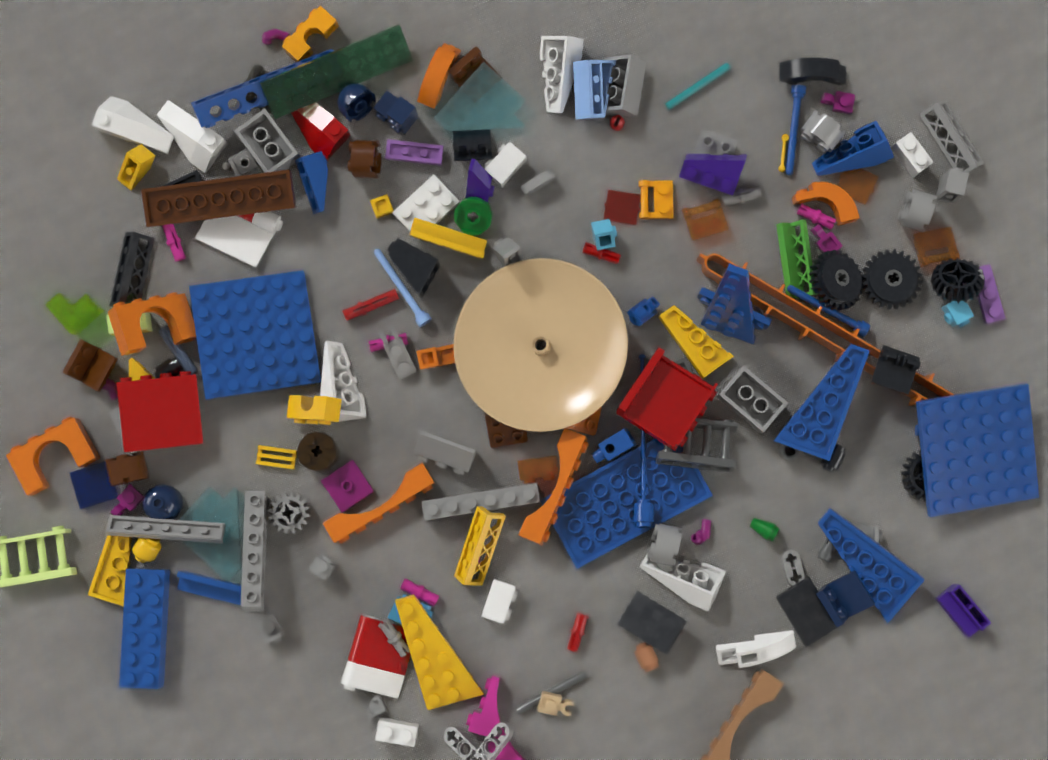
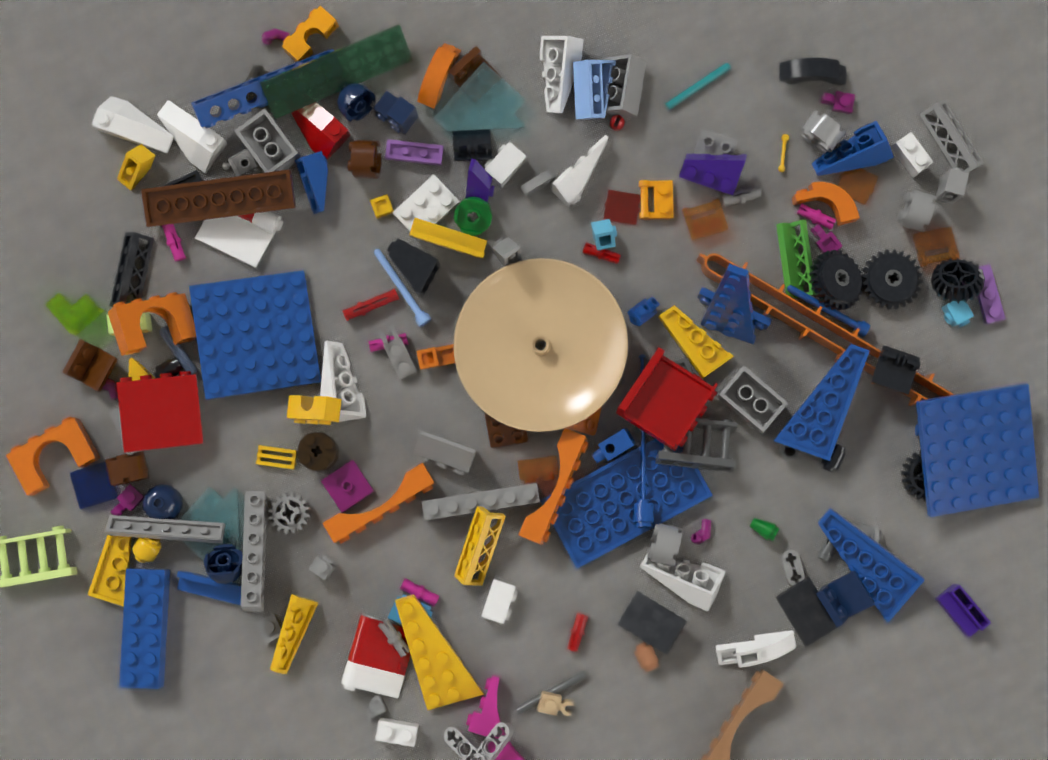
blue piece [786,85,807,176] -> none
none -> dark blue cylinder [204,544,243,584]
none -> yellow wing [270,594,318,674]
none -> white wedge [552,135,608,207]

